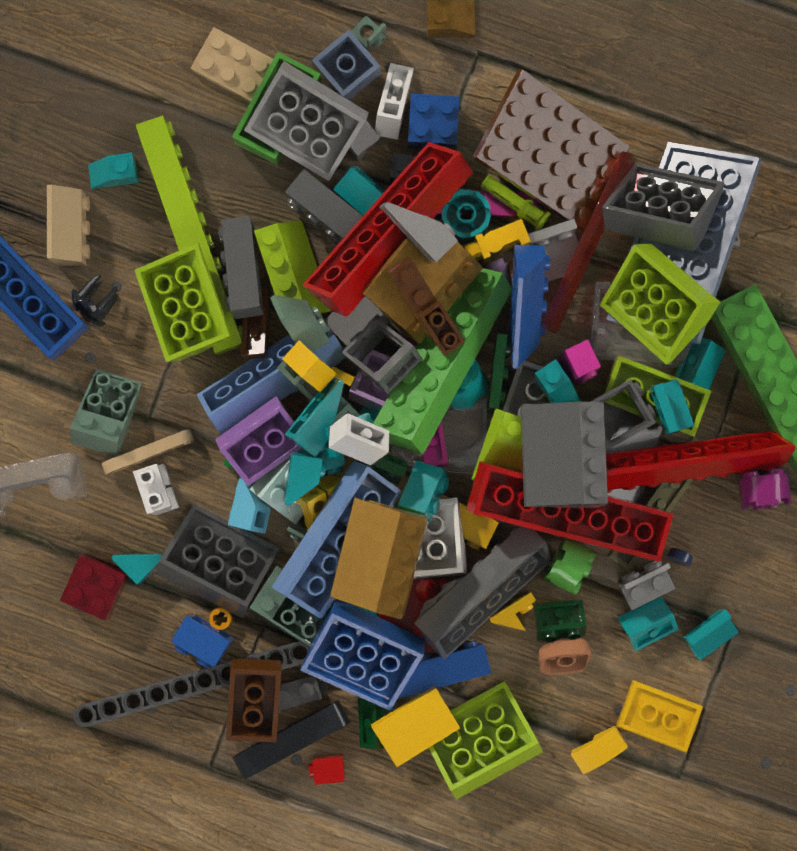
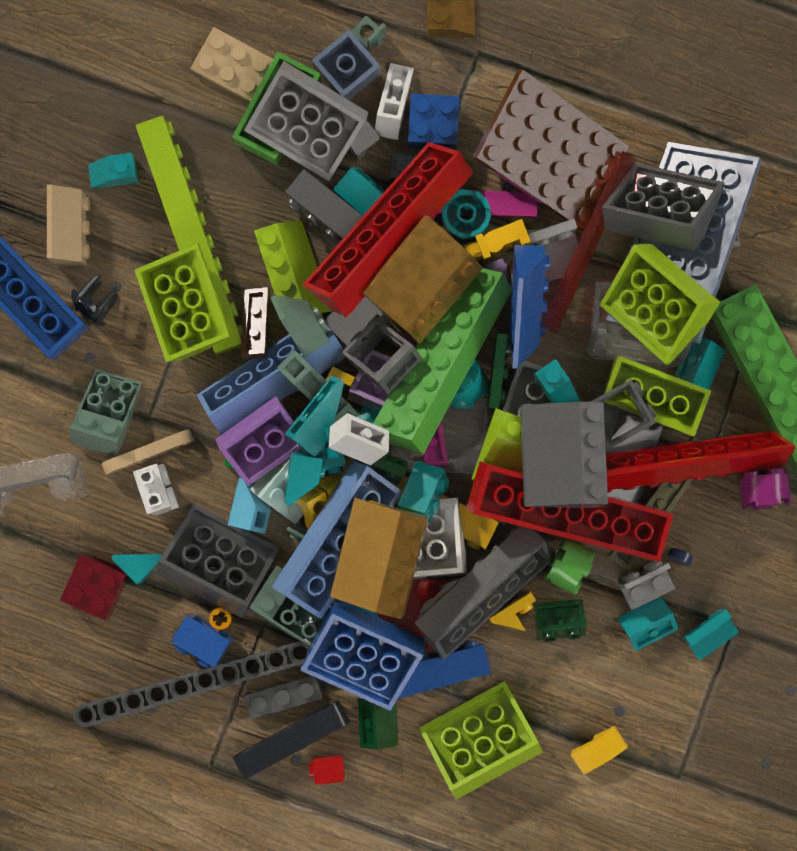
dark grey brick [218,215,264,319] -> none
reddish brown brick [226,658,281,743] -> none
yellow slope [283,340,337,392] -> none
yellow tile [371,685,460,767] -> none
light grey slope [380,202,458,263] -> none
reddish brown slope [387,257,465,356] -> none
lime pin [481,175,550,231] -> none
nougat piece [538,638,591,675] -> none
dark pink brick [558,340,601,385] -> none
yellow tile [616,680,703,753] -> none
teal panel [649,380,694,435] -> none

